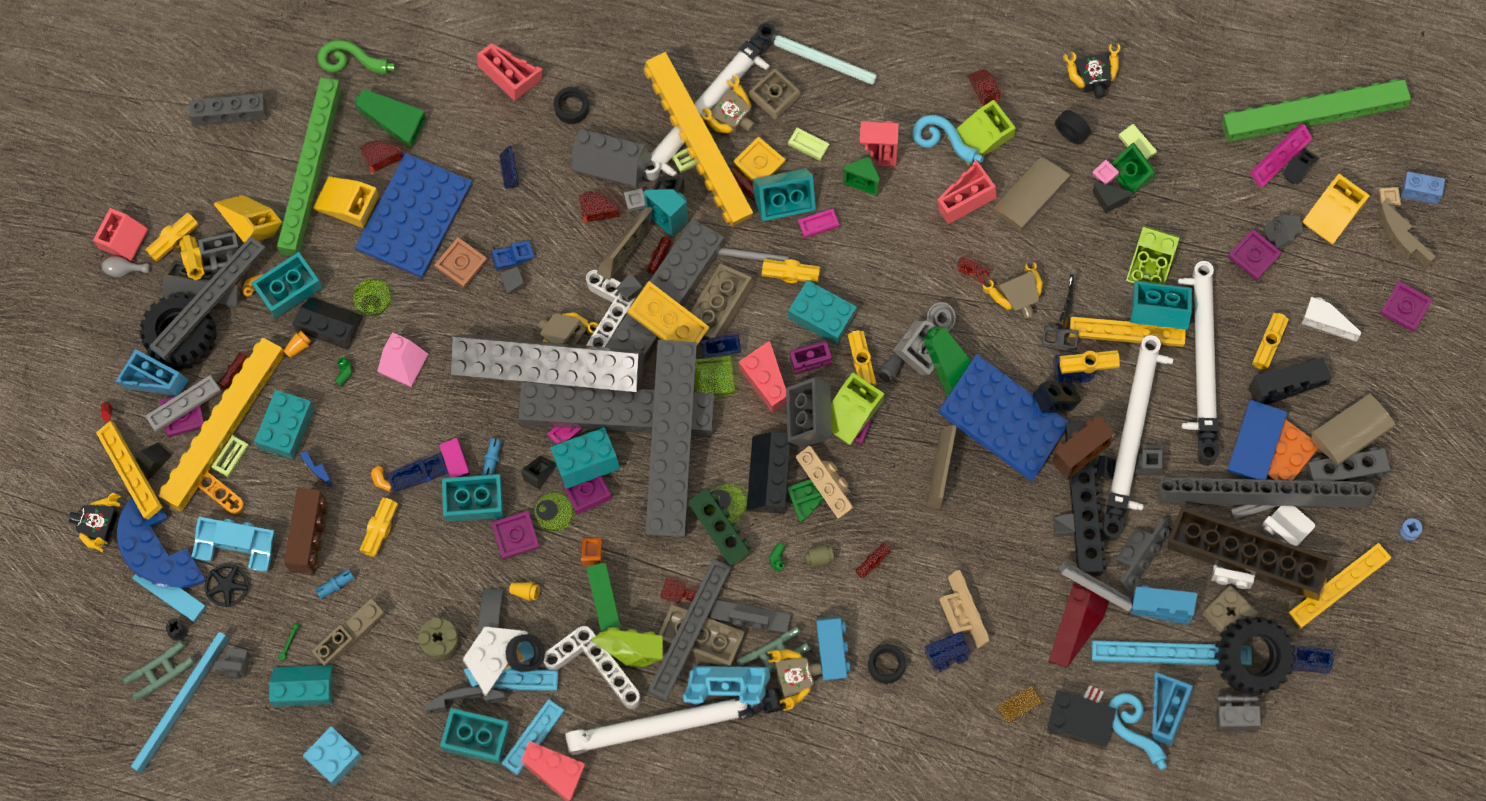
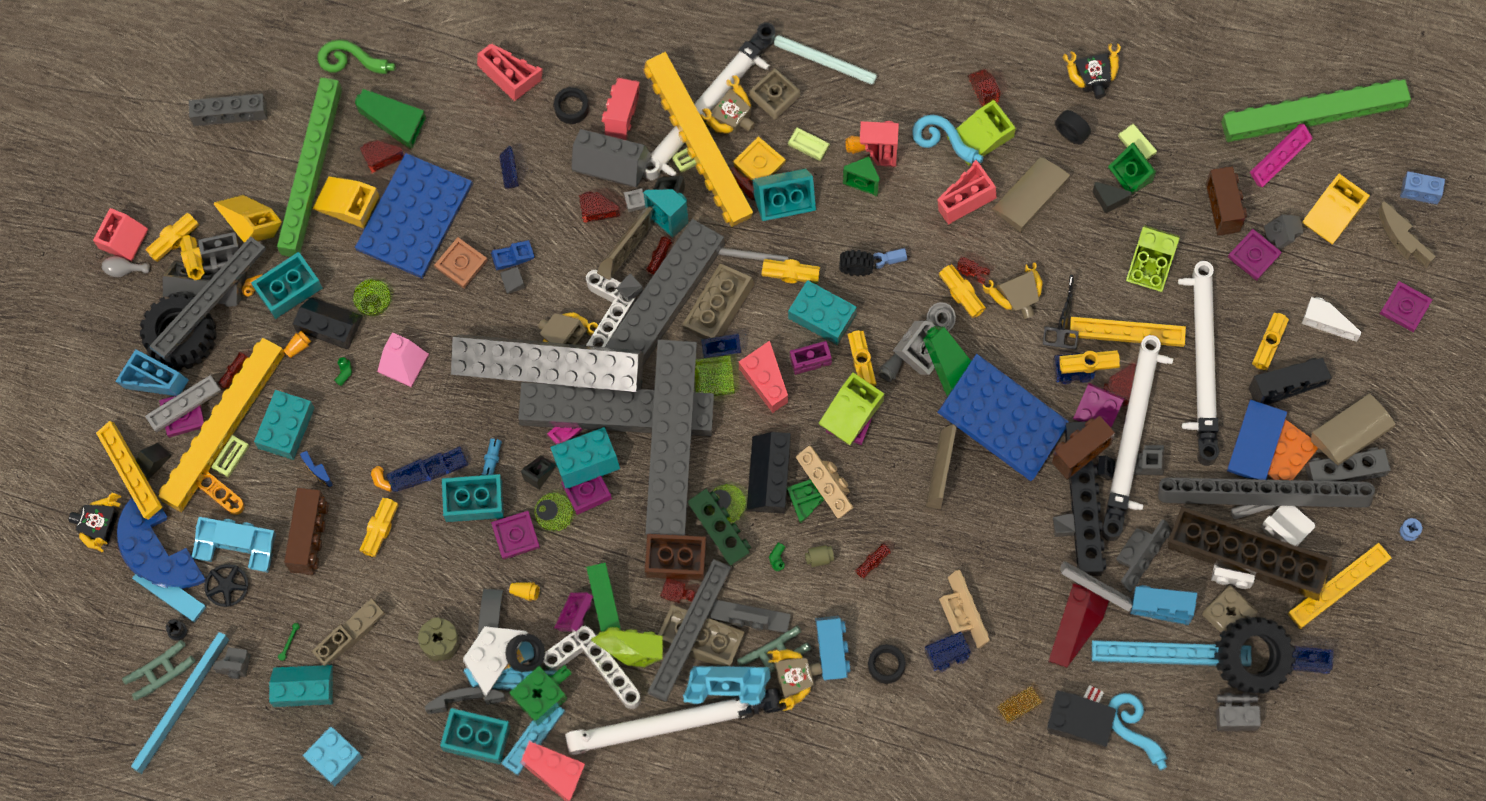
red piece [100,402,112,422] -> none
dark azure pin [315,569,355,600] -> none
dark pink tile [439,438,470,478] -> none
orange slope [581,538,603,568] -> none
yellow plate [626,281,709,345] -> none
dark grey brick [786,377,832,447] -> none
dark pink tile [798,208,840,239] -> none
black brick [1033,381,1081,413] -> none
bright pink plate [1092,160,1119,185] -> none
teal brick [1130,281,1192,330] -> none
dark azure wedge [1153,672,1193,746] -> none
black slope [1282,148,1320,185] -> none
tan tile [1379,187,1401,207] -> none
none -> green brick [509,665,572,726]
none -> magenta plate [554,592,593,632]
none -> coral wedge [602,78,639,140]
none -> reddish brown brick [645,534,707,581]
none -> black tyre [839,250,874,276]
none -> light orange cone [845,136,865,154]
none -> medium blue bar [873,248,907,268]
none -> yellow piece [939,264,986,319]
none -> magenta plate [1073,383,1124,428]
none -> clear red slope [1103,364,1136,406]
none -> reddish brown brick [1206,166,1247,236]

